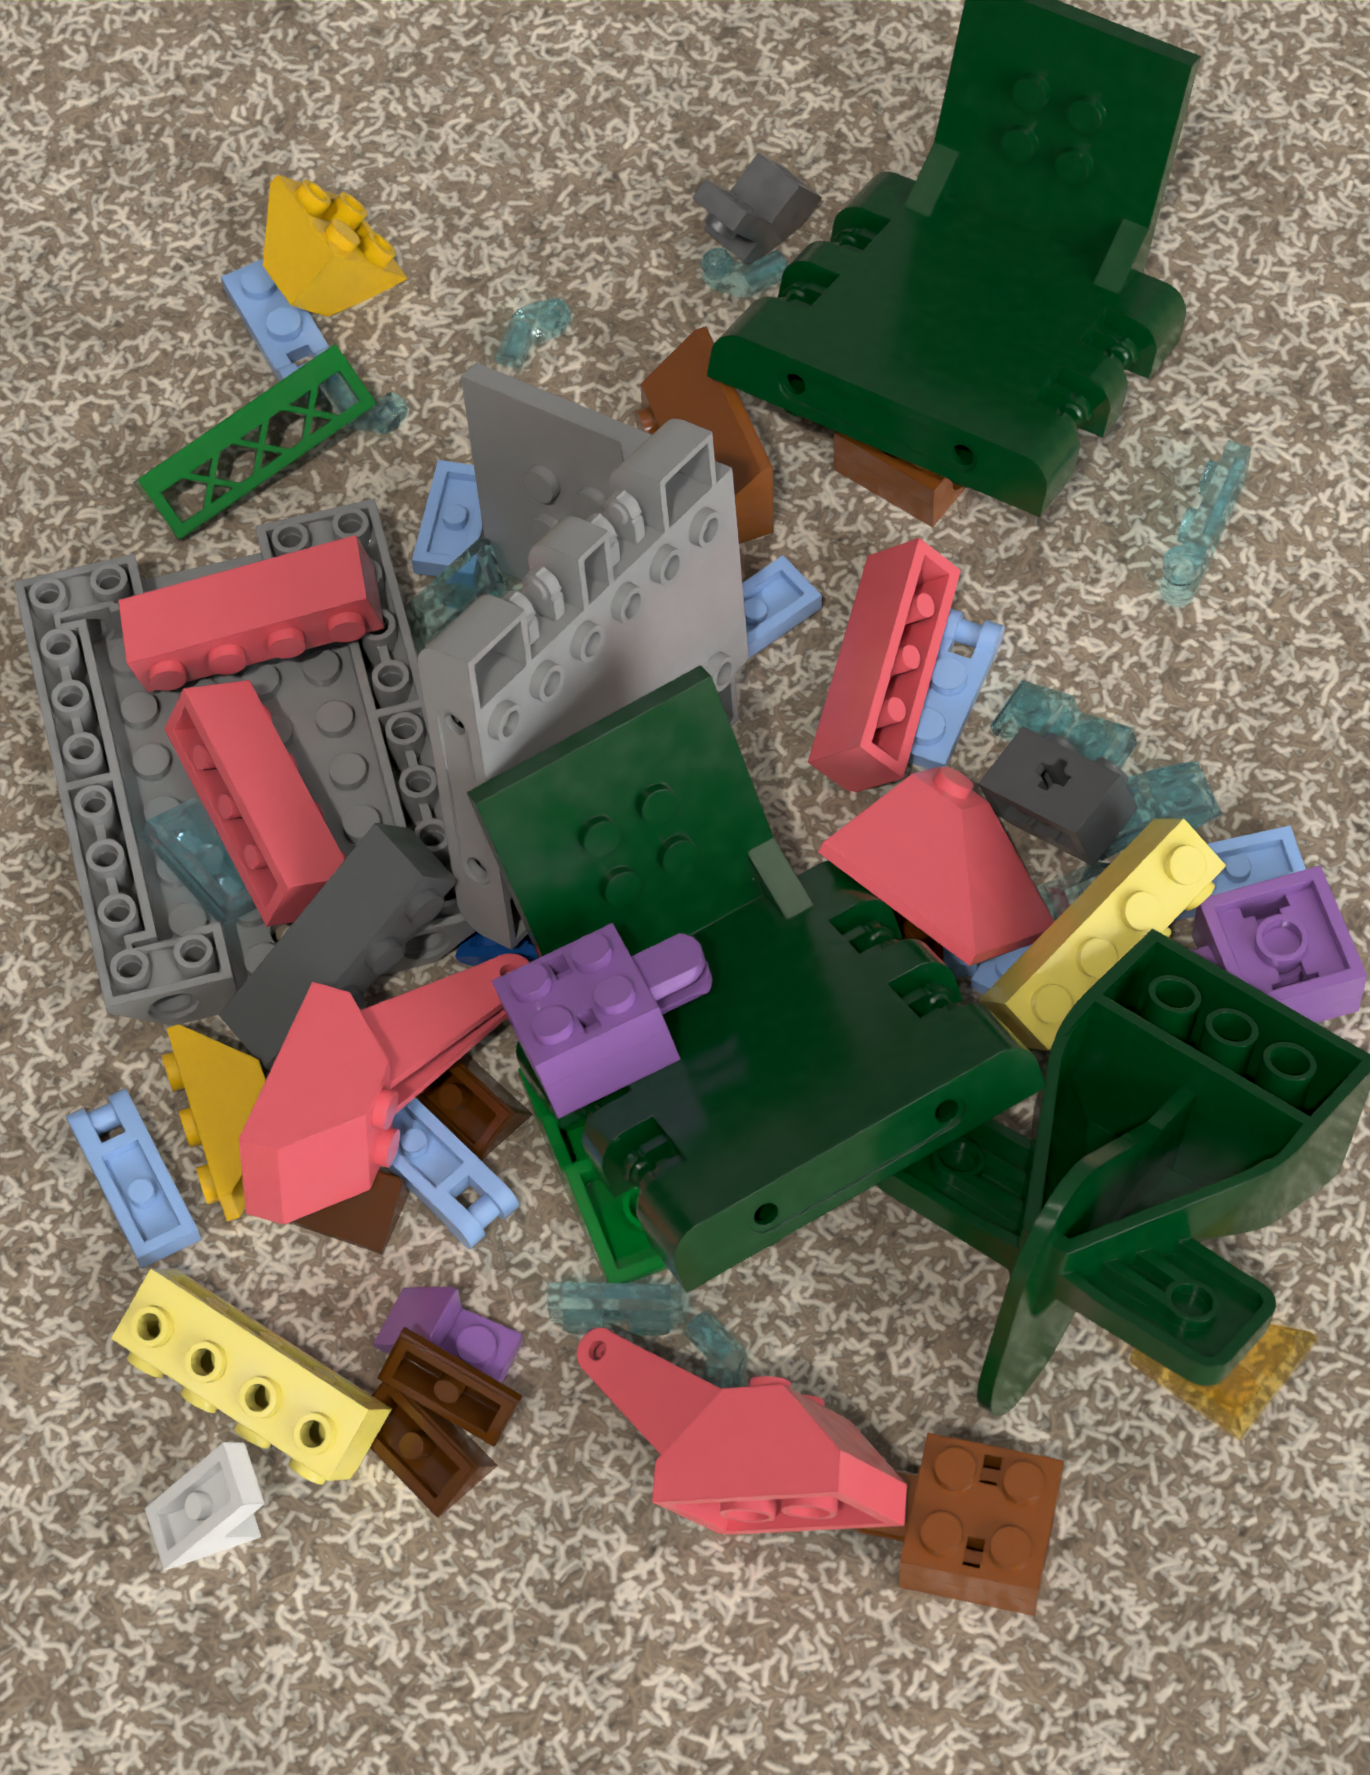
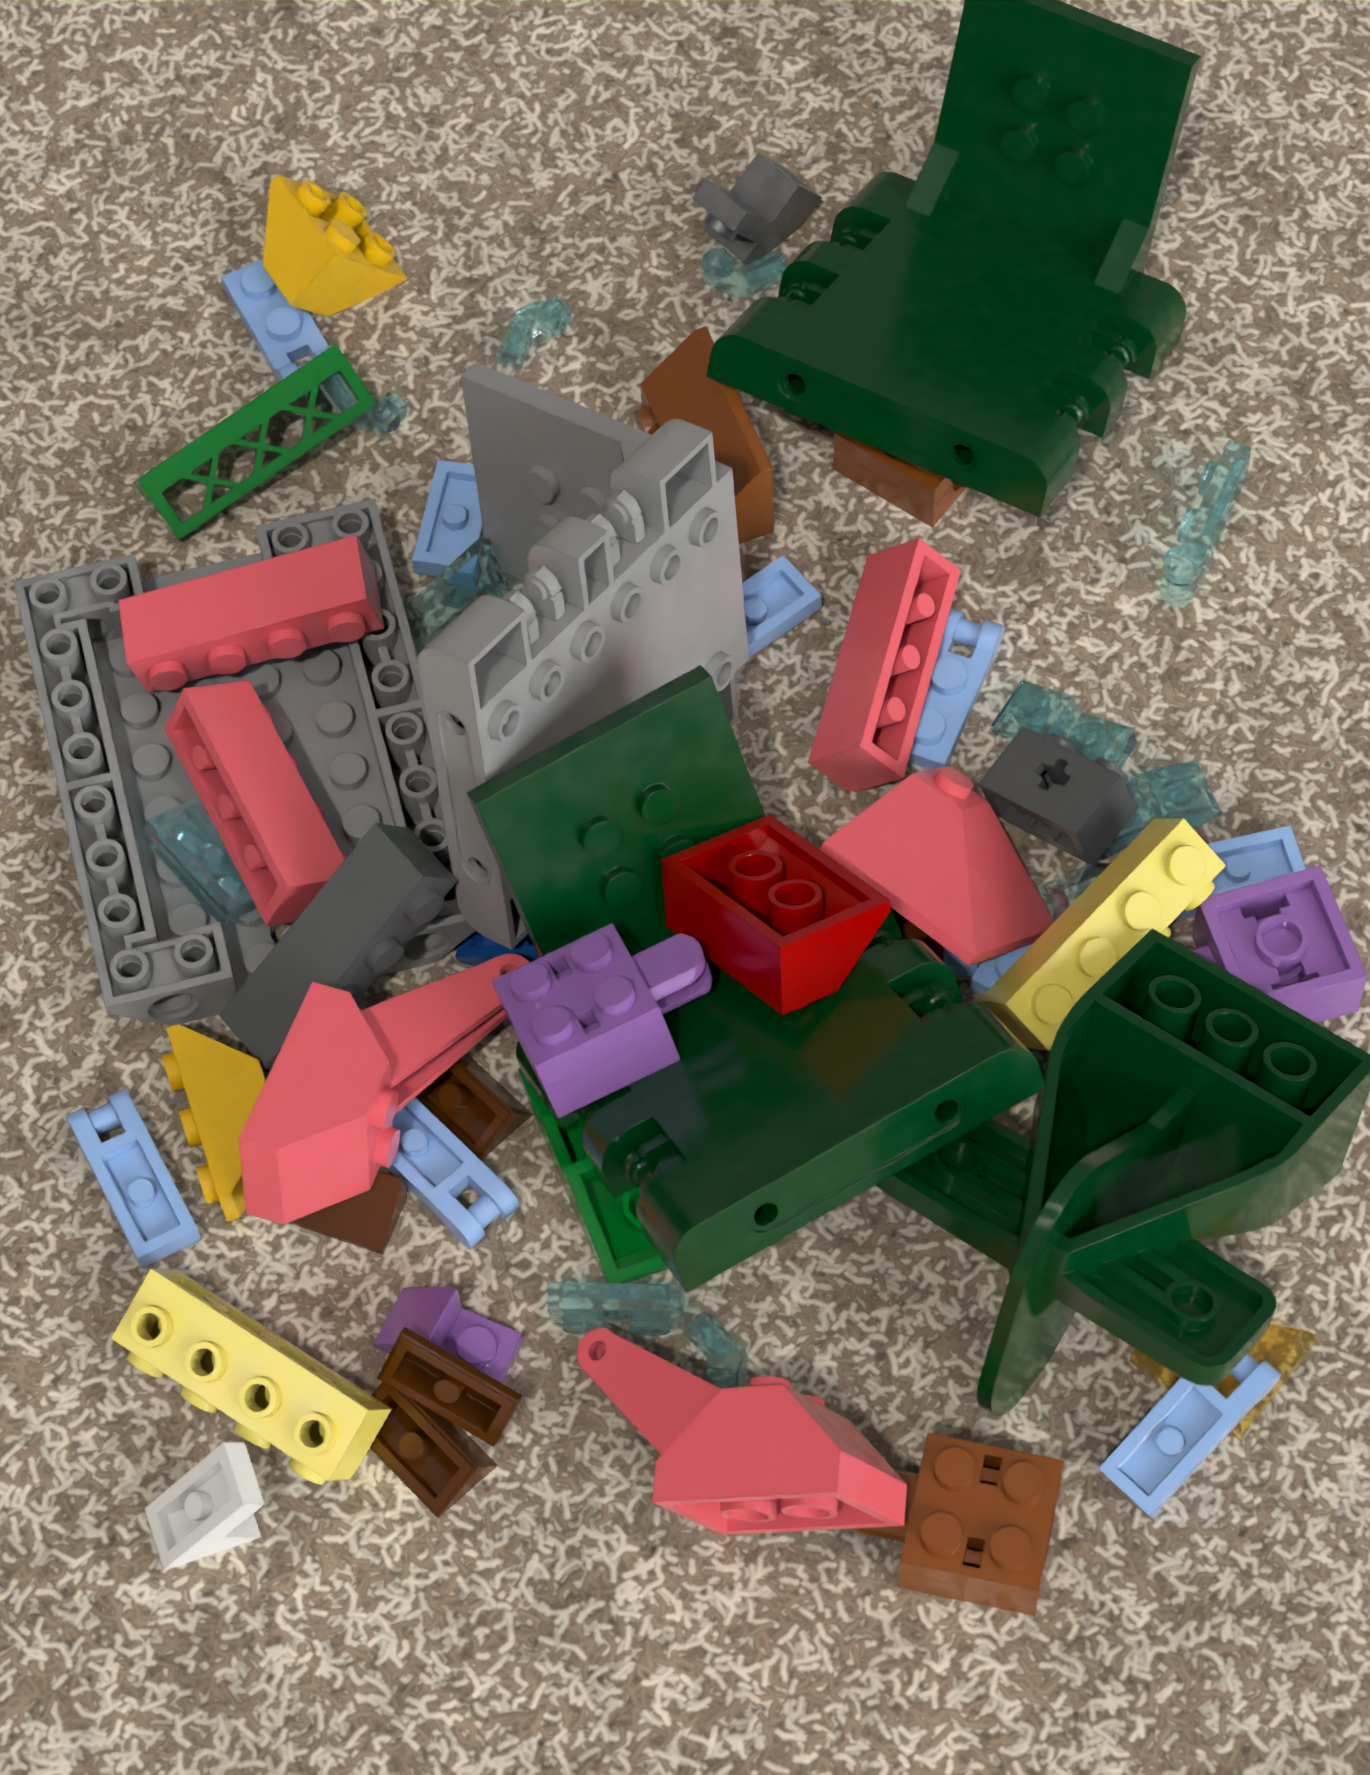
none -> red slope [662,815,890,1016]
none -> light blue plate [1098,1353,1281,1517]

